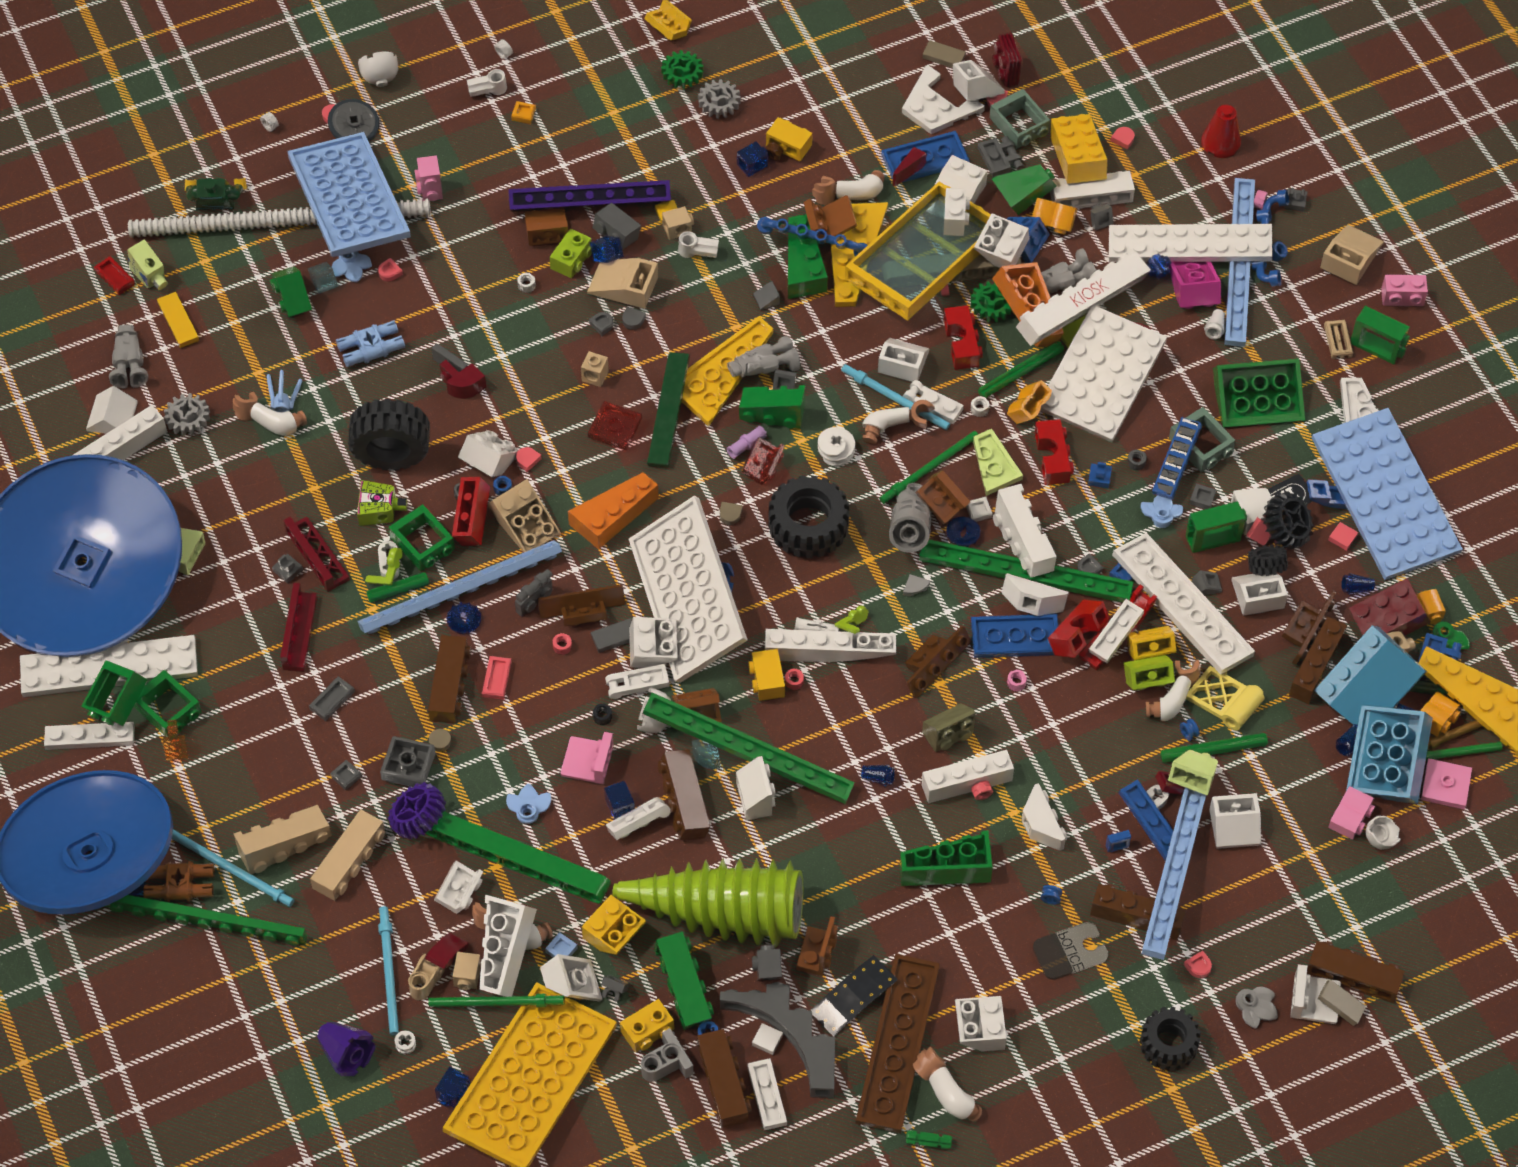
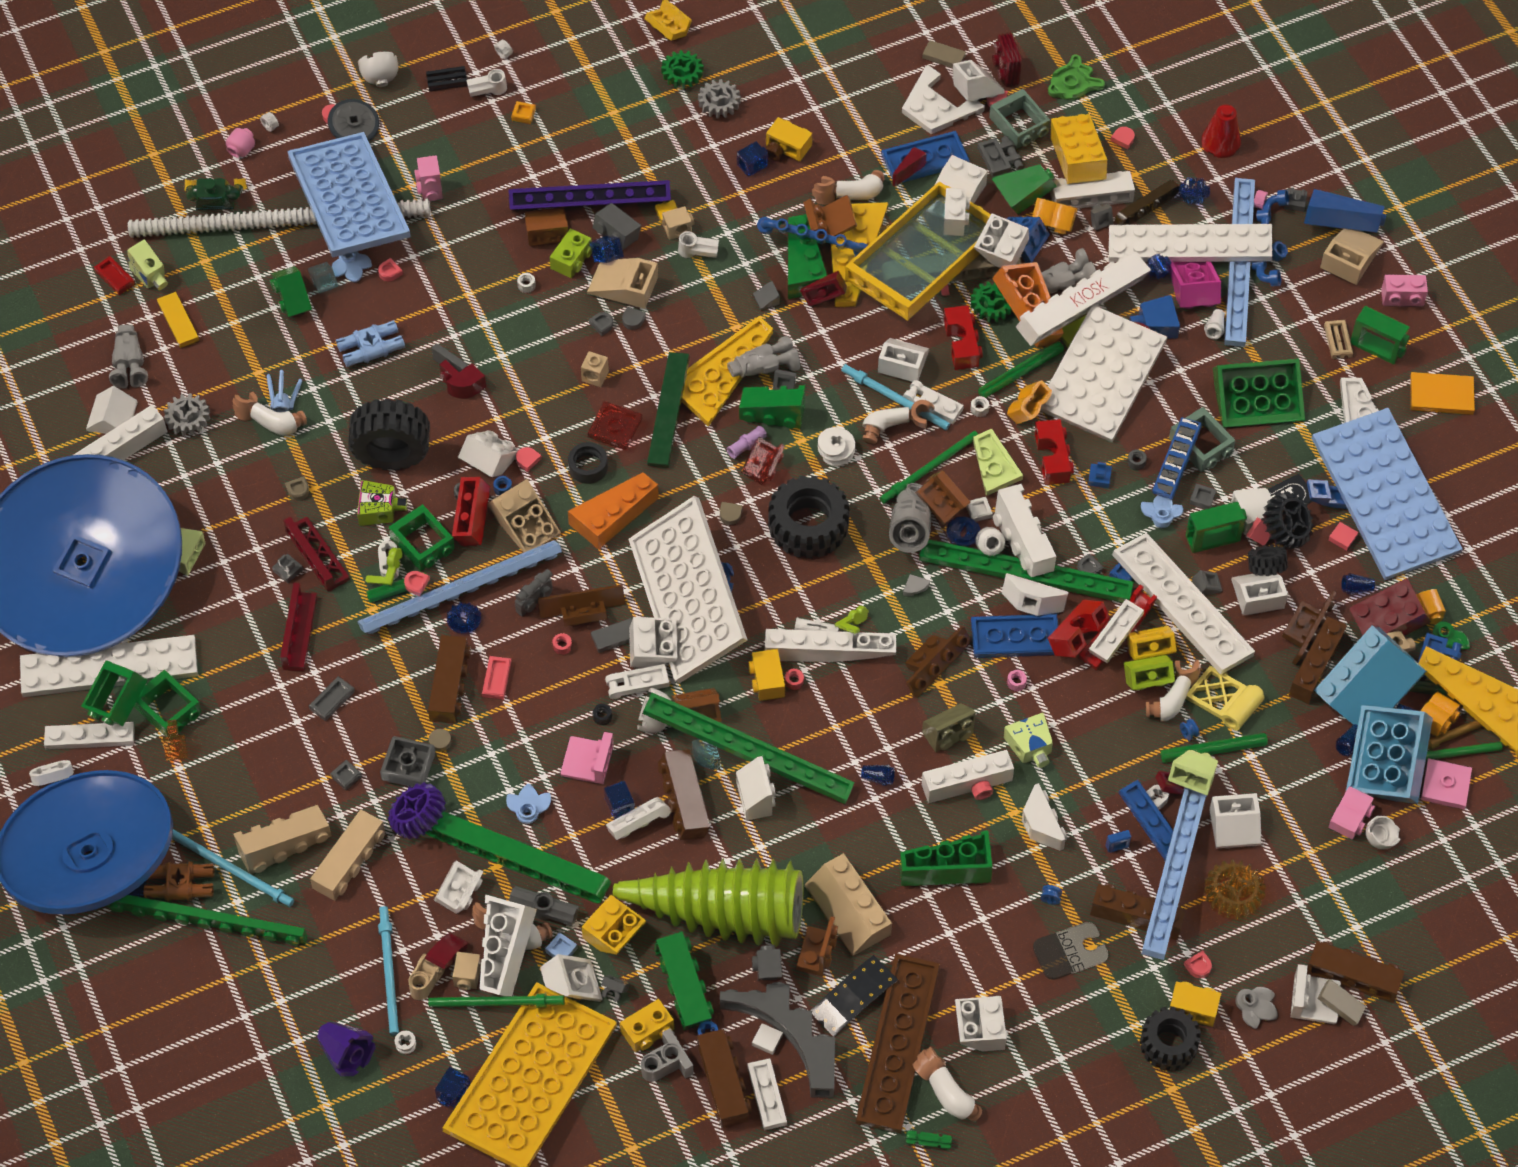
none -> white beam [29,760,74,786]
none -> bright pink head [226,128,255,158]
none -> dark tan tile [285,476,309,501]
none -> coral tile [404,571,430,596]
none -> black tile [426,66,468,92]
none -> dark grey piece [509,886,579,926]
none -> black tyre [568,442,608,484]
none -> dark red slope [800,271,847,307]
none -> tan slope [805,853,892,956]
none -> white head [976,527,1005,556]
none -> yellowish green torso [1004,713,1053,768]
none -> bright green tile [1048,54,1105,100]
none -> dark brown beam [1114,180,1181,225]
none -> blue torso [1129,295,1180,339]
none -> yellow brick [1169,981,1221,1027]
none -> clear blue head [1179,177,1210,204]
none -> clear yellow gear [1204,859,1266,919]
none -> blue slope [1304,189,1387,232]
none -> light orange tile [1410,372,1475,415]

